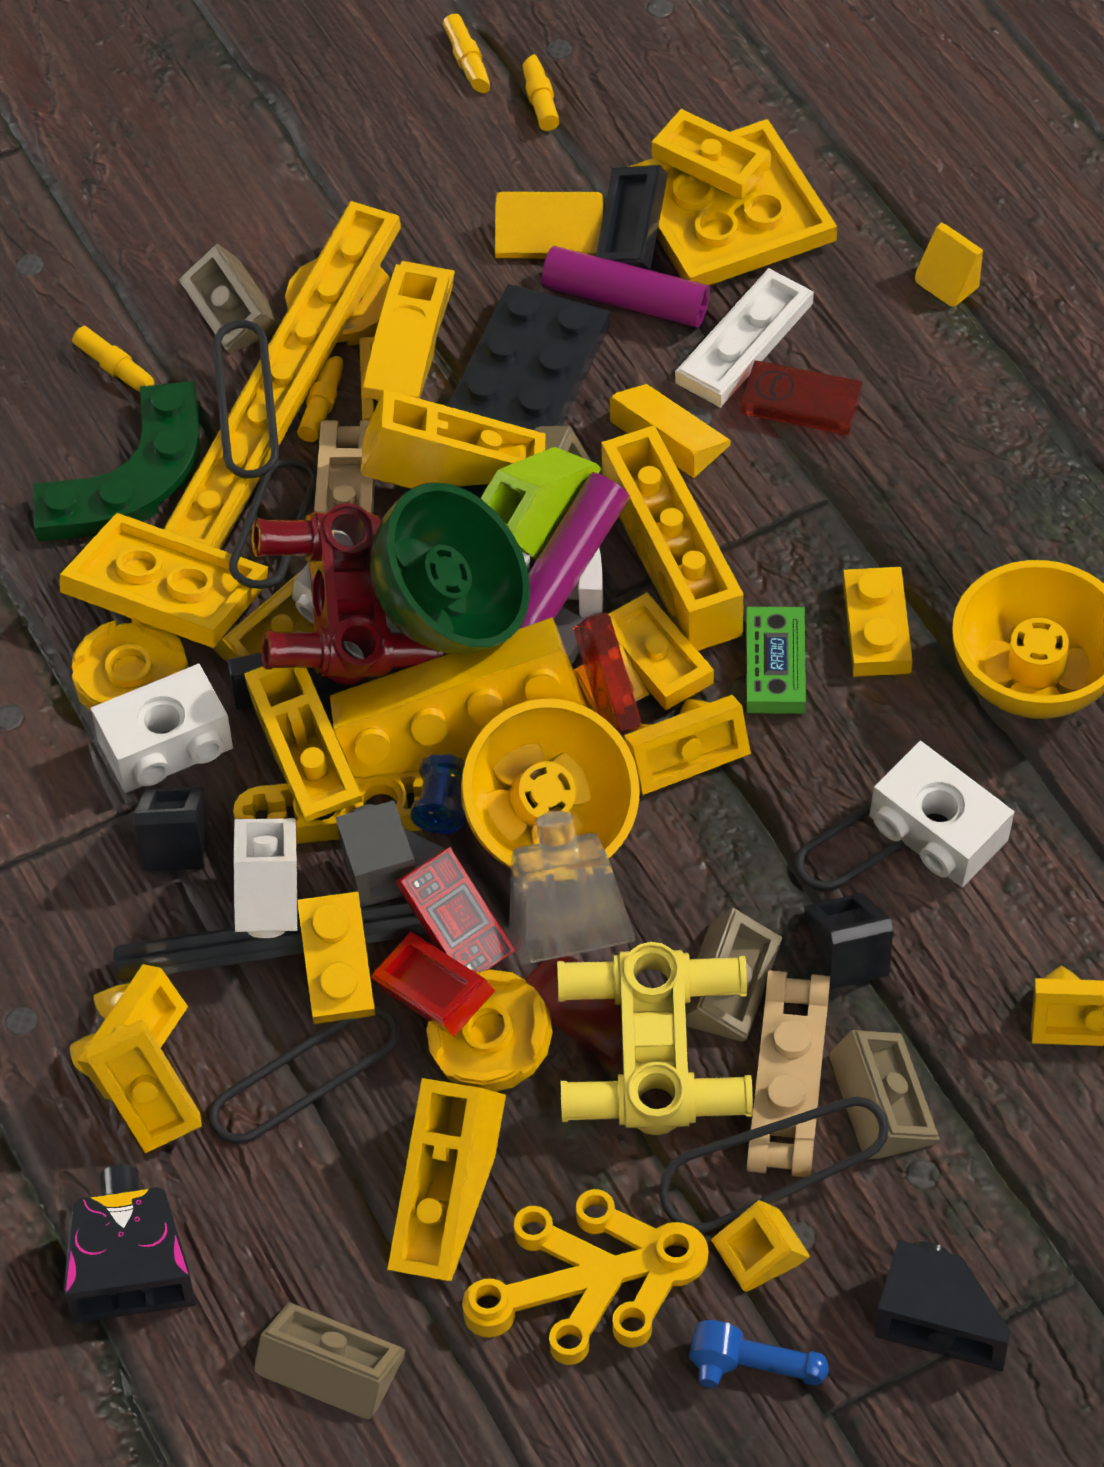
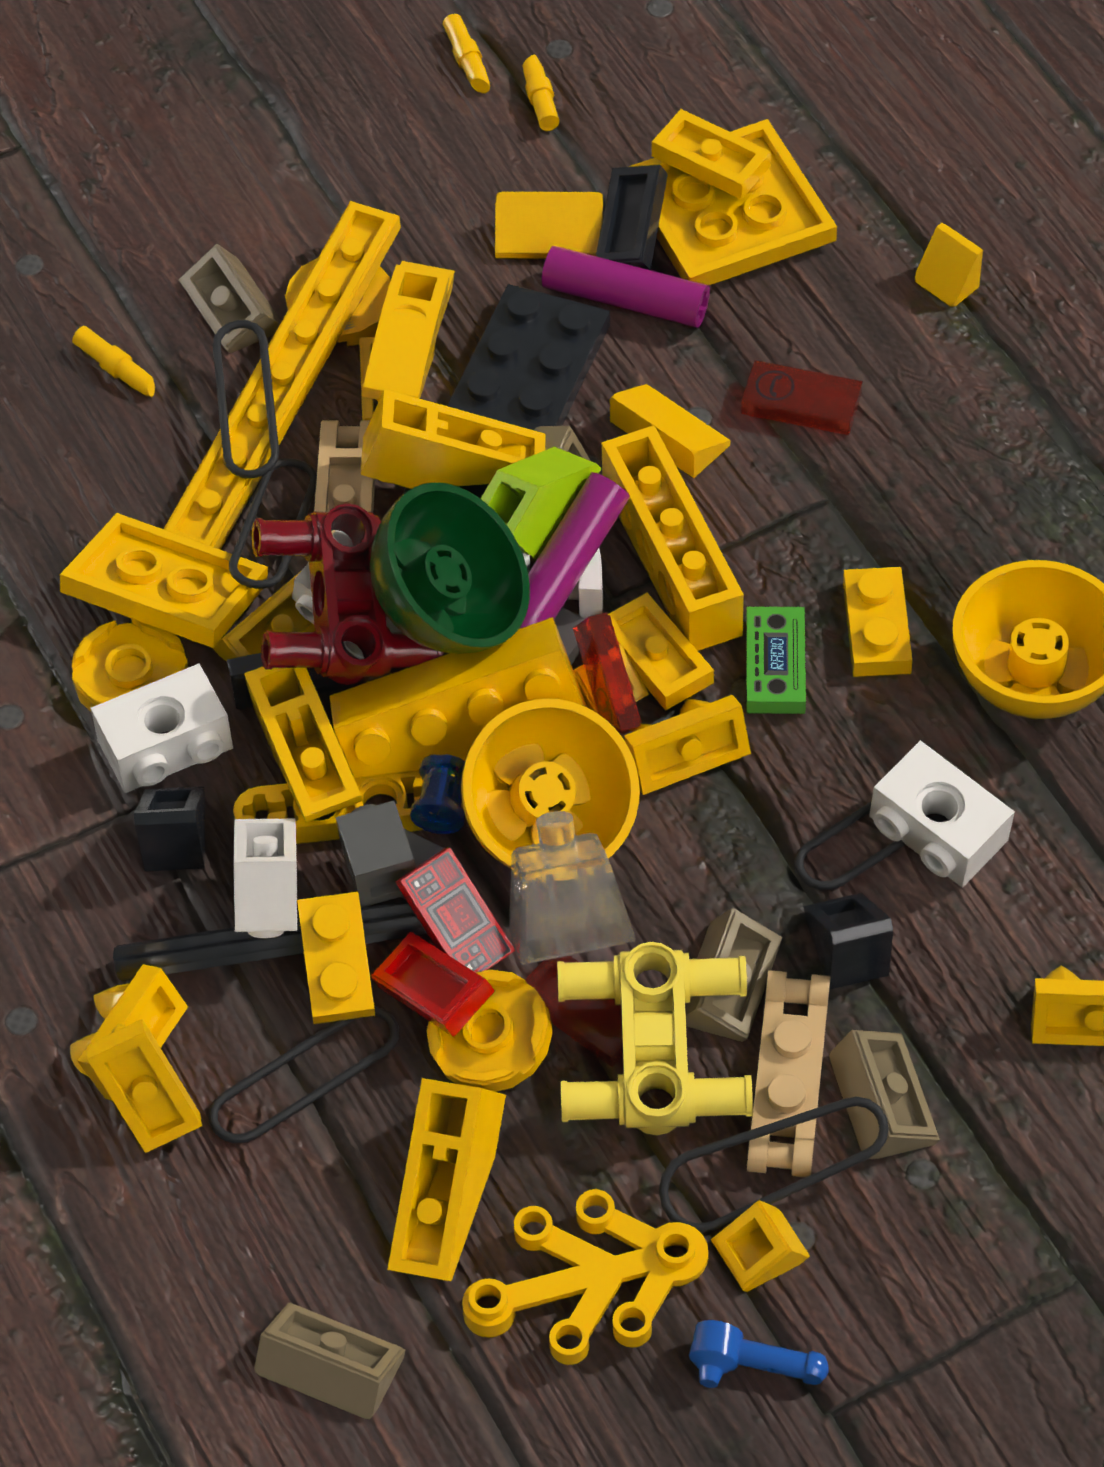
dark green plate [33,381,200,542] -> none
black torso [64,1164,196,1323] -> none
yellow piece [297,356,343,442] -> none
white tile [675,268,814,408] -> none
black slope [875,1240,1011,1372] -> none

